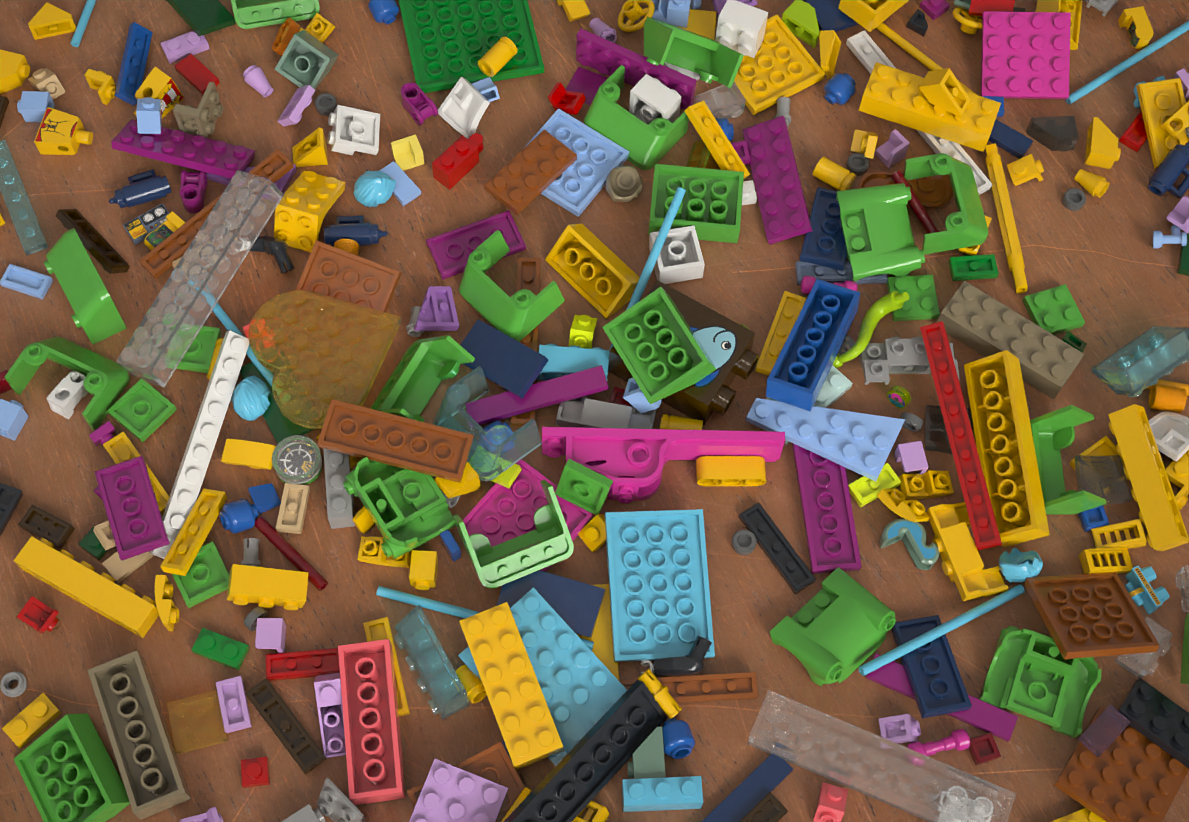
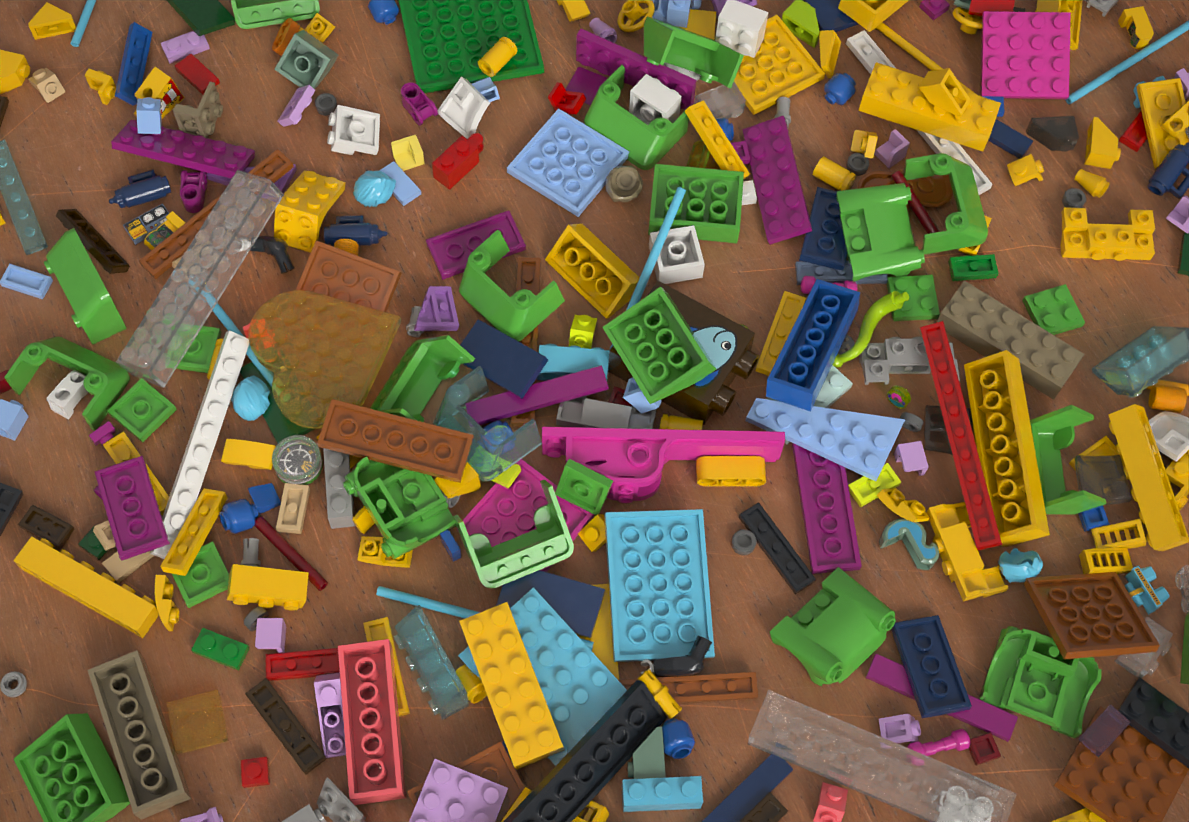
yellow plate [2,693,62,749] -> none
red bracket [16,596,59,634] -> none
light blue brick [17,91,55,122] -> none
yellow torso [34,107,93,155] -> none
lavender plate [216,676,252,733] -> none
lavender cone [243,65,274,97] -> none
yellow slope [292,127,328,167] -> none
yellow brick [409,550,438,590] -> none
dark orange plate [484,130,577,215] -> none
medium azure piece [858,584,1025,676] -> none
yellow slope [898,470,954,500] -> none
black tile [906,9,928,37] -> none
yellow piece [985,143,1028,294] -> none
dark green plate [1061,331,1087,352] -> none
light blue piece [1153,225,1187,249] -> none
none -> yellow bracket [1060,207,1155,261]

